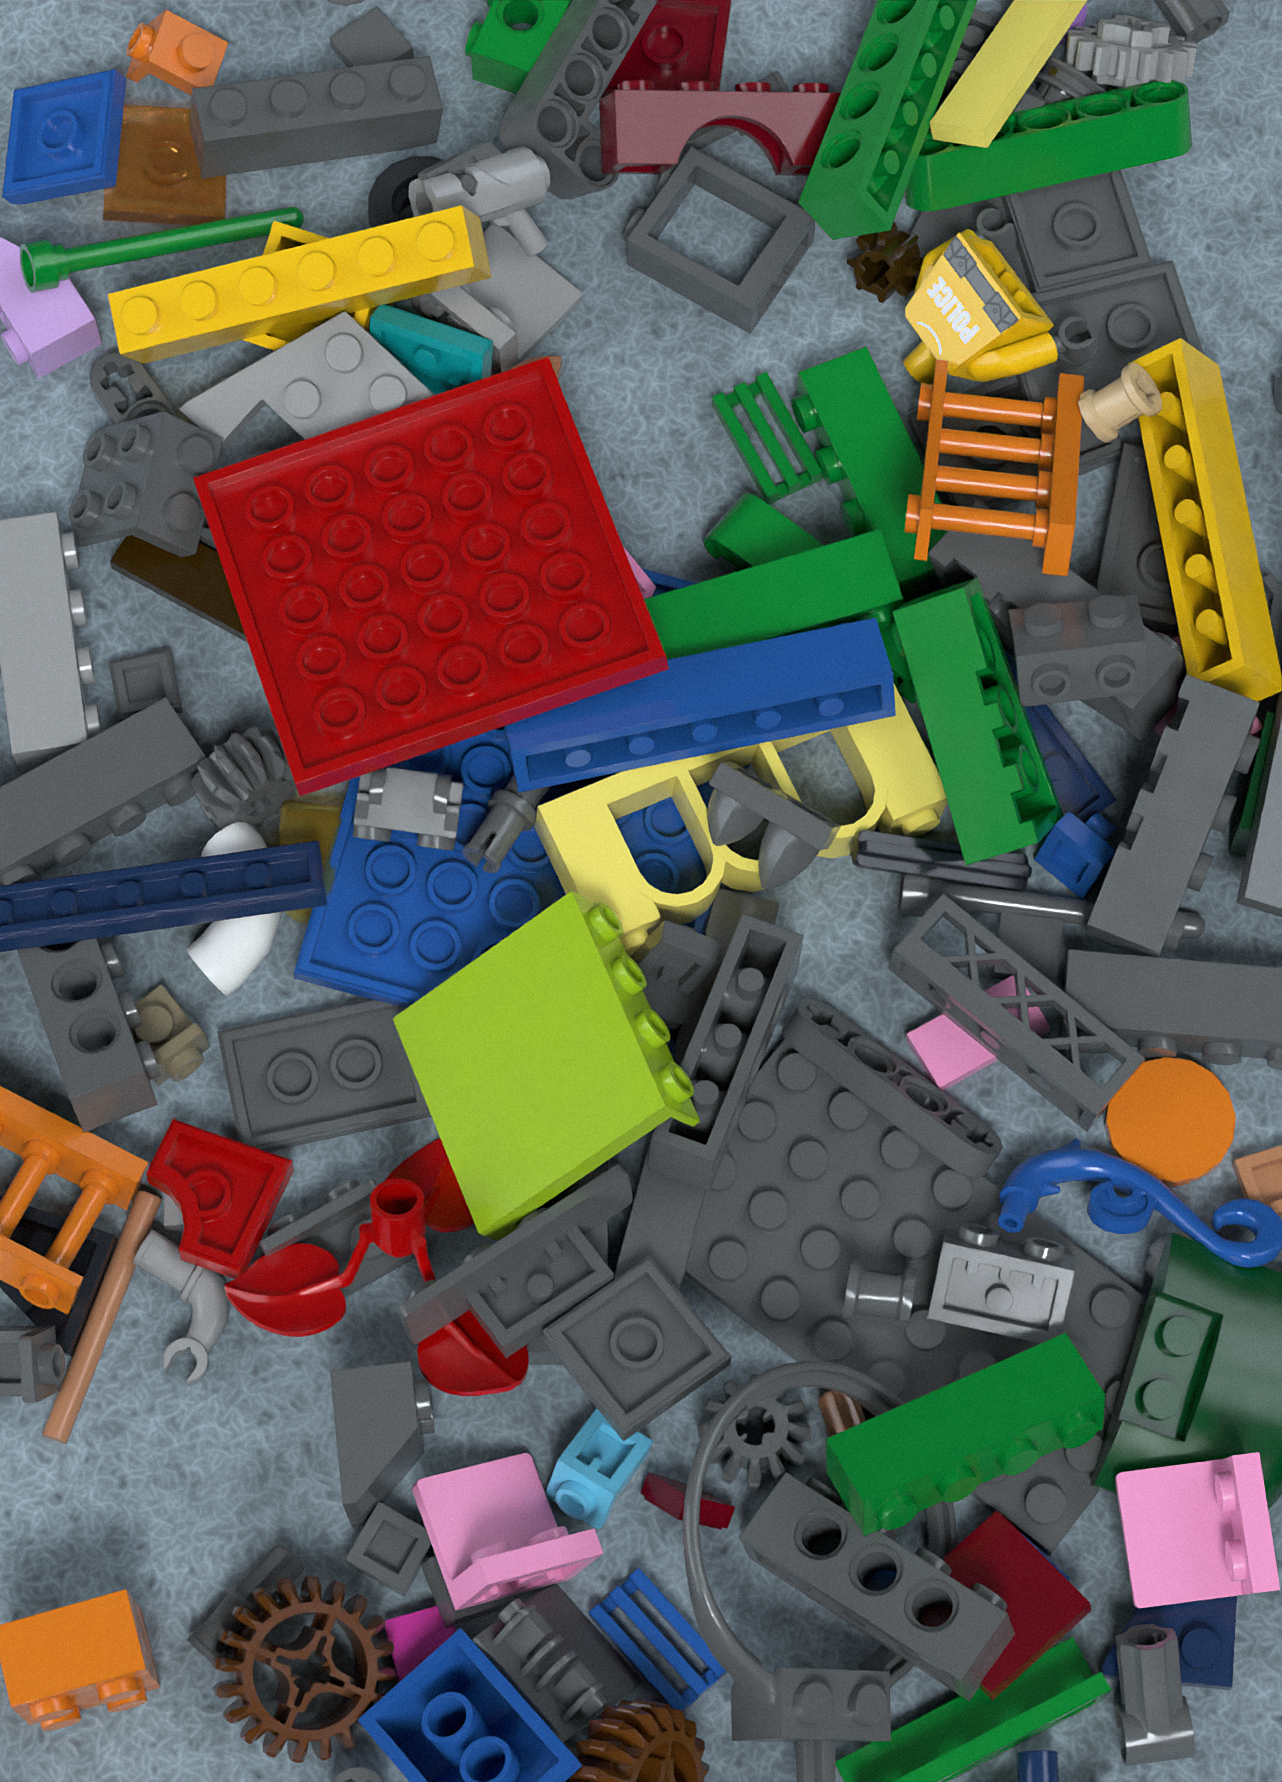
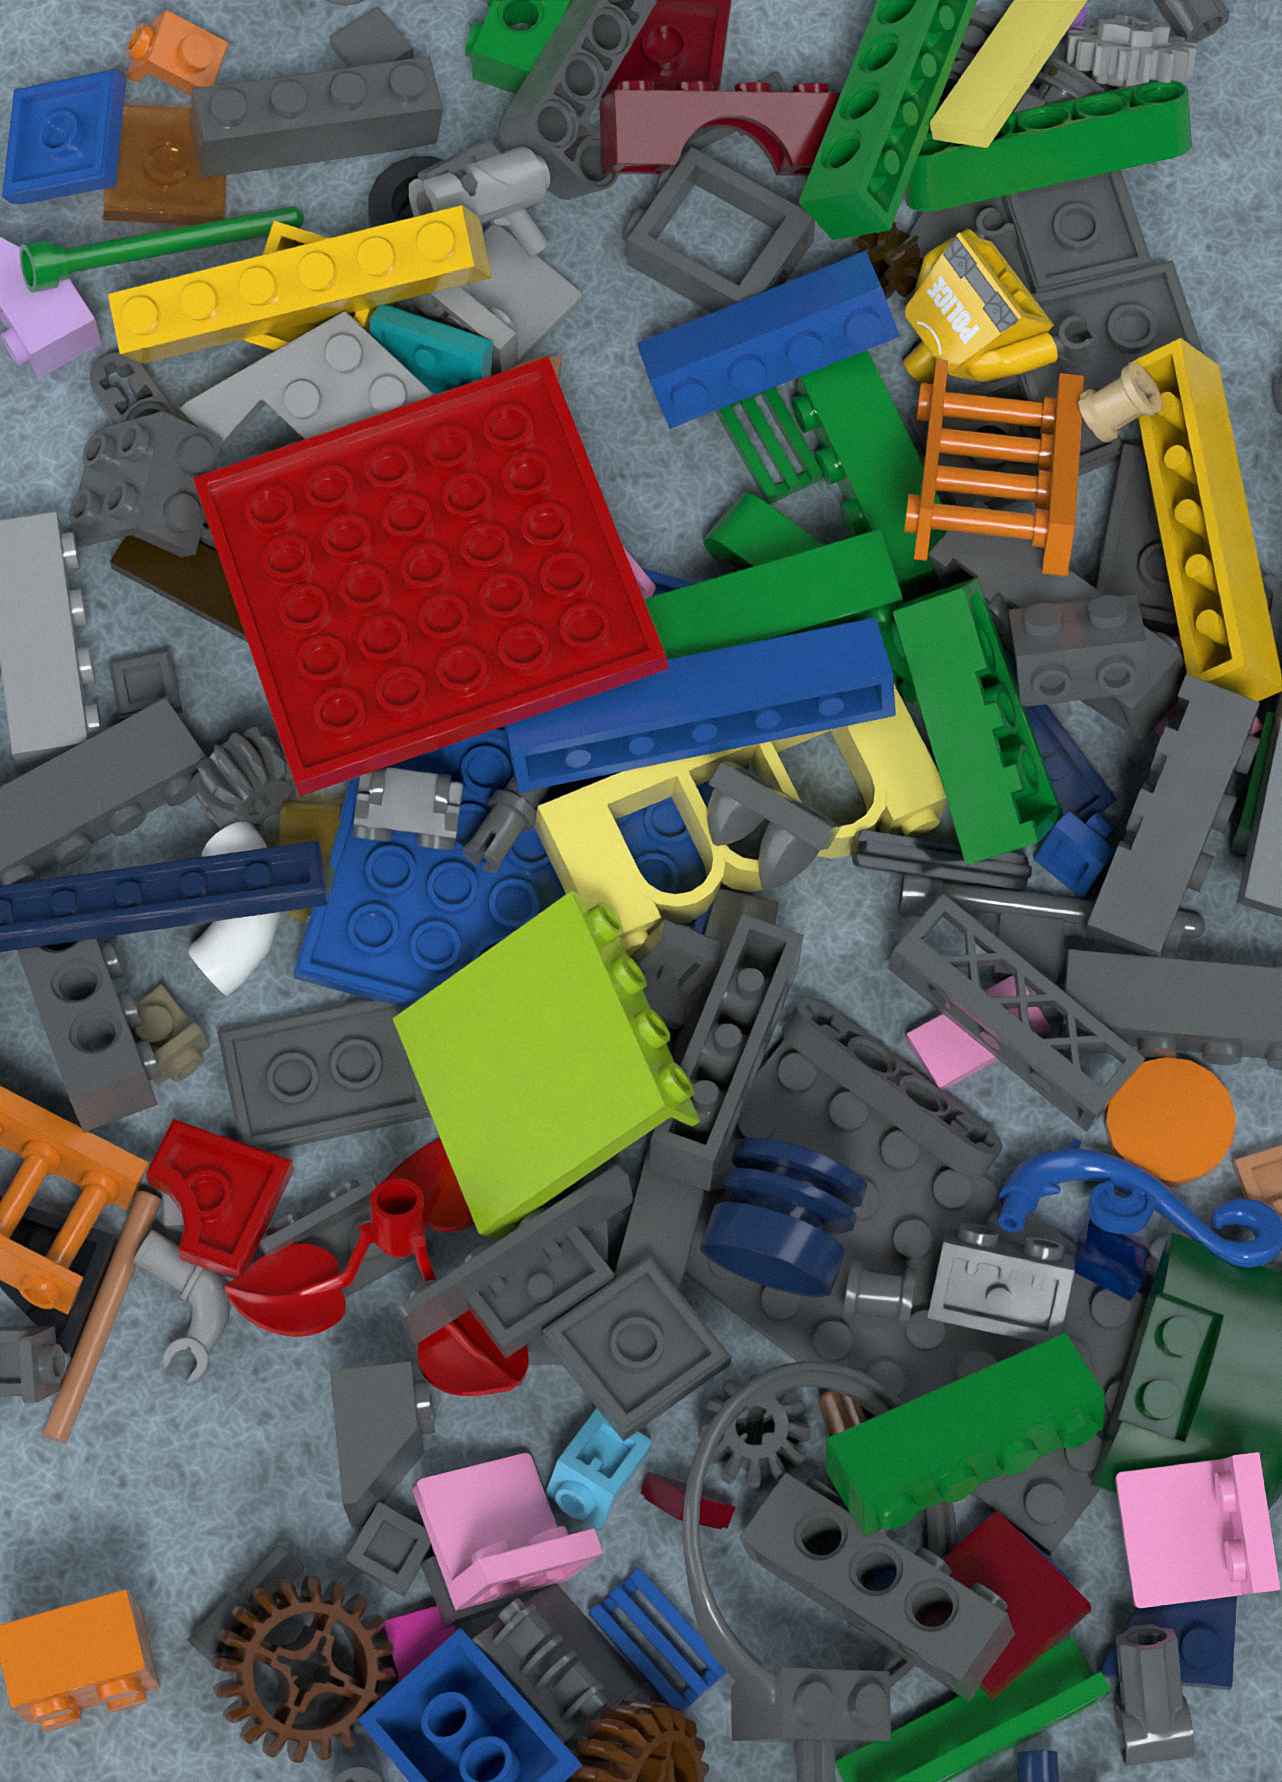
none -> blue brick [637,251,900,429]
none -> dark blue wheel [700,1137,868,1298]
none -> clear blue tile [1074,1219,1147,1301]

